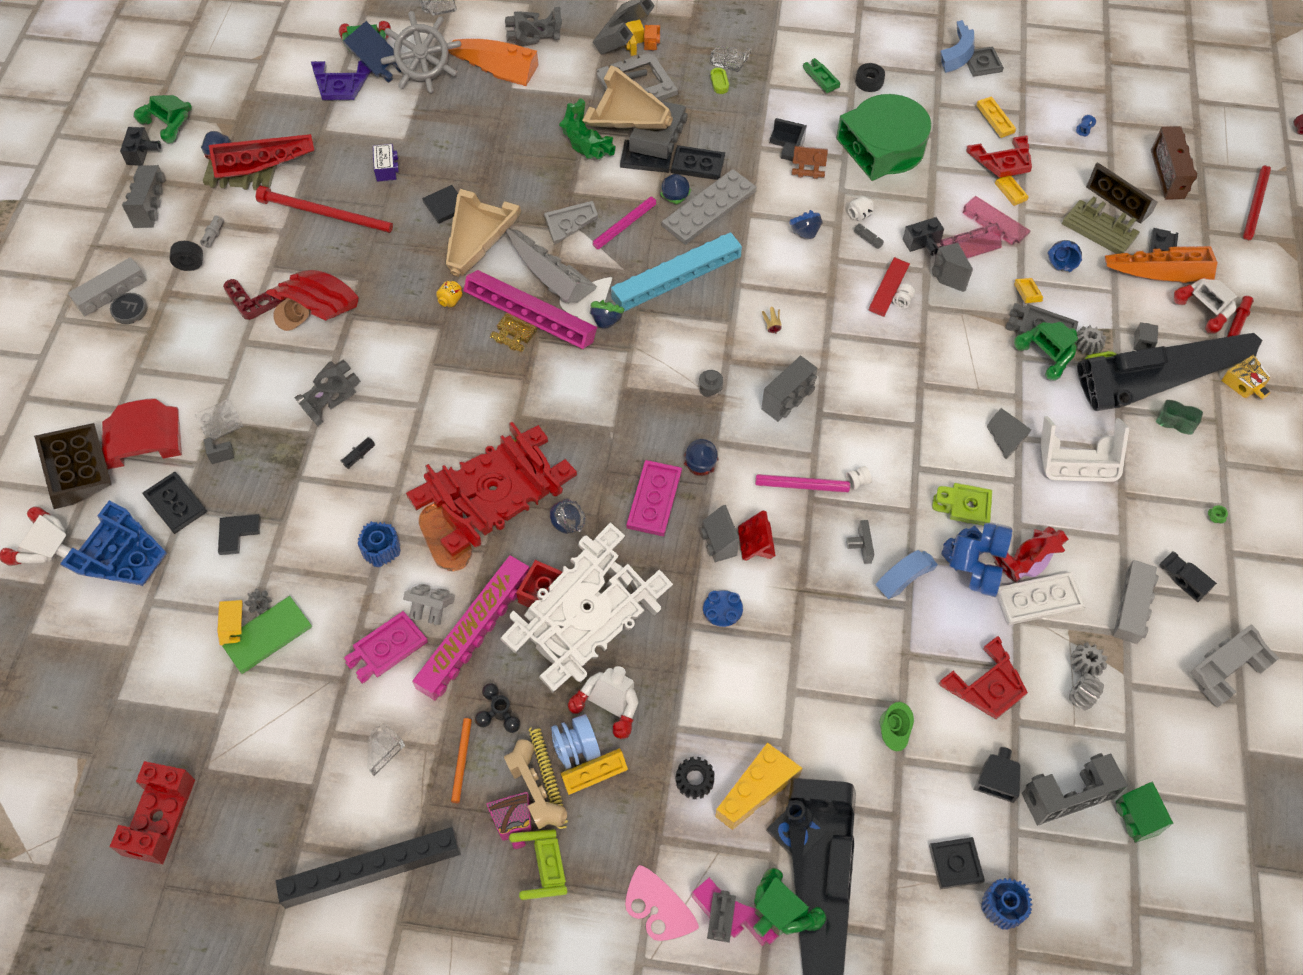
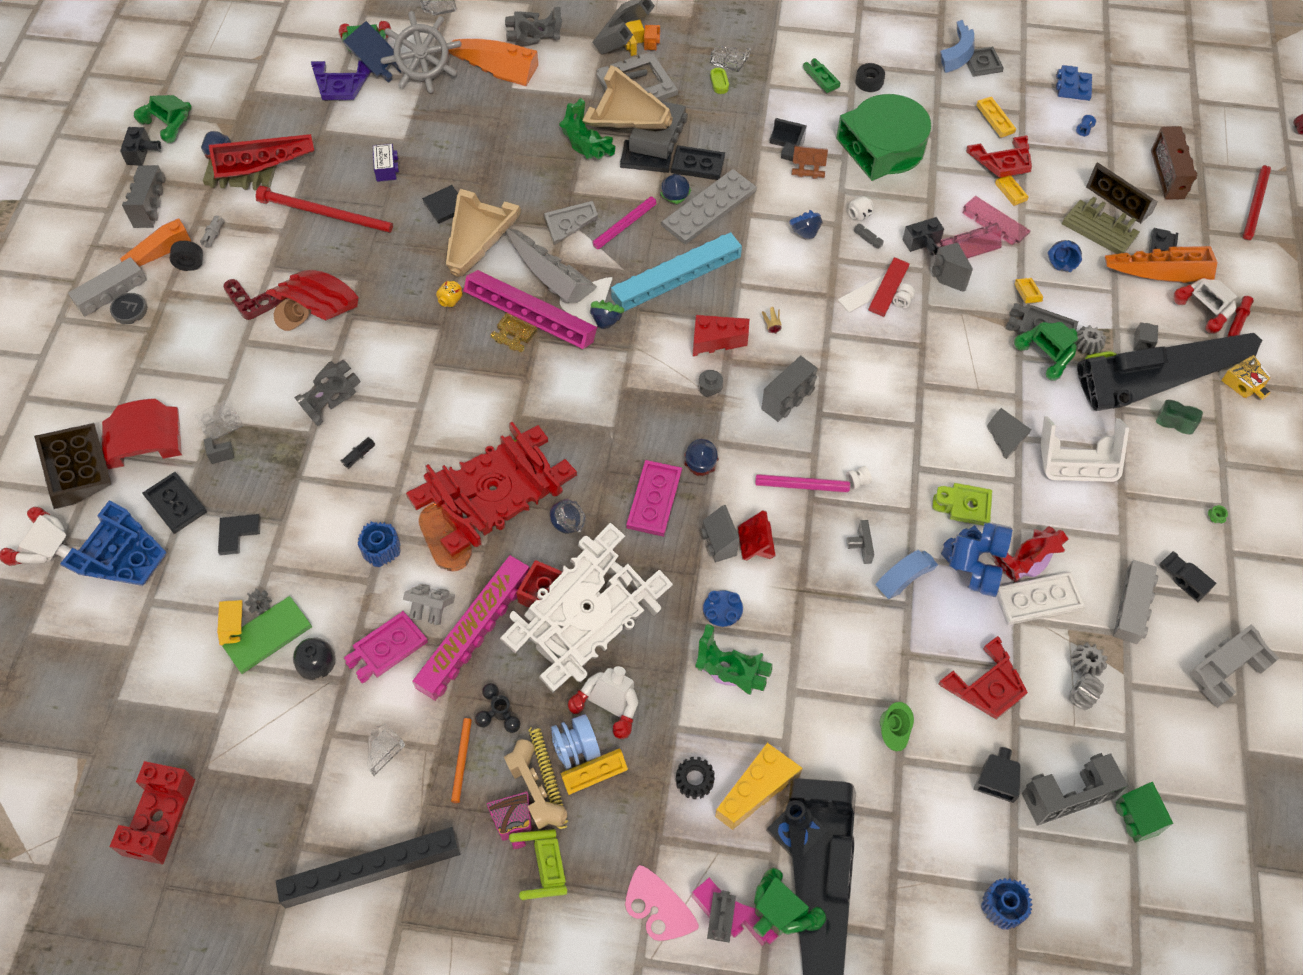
black tile [929,837,985,890] -> none
none -> orange wedge [120,218,191,267]
none -> black cylinder [293,637,336,680]
none -> red wedge [693,315,750,357]
none -> green hips [695,624,773,695]
none -> white sticker [838,274,903,312]
none -> blue plate [1056,65,1092,101]

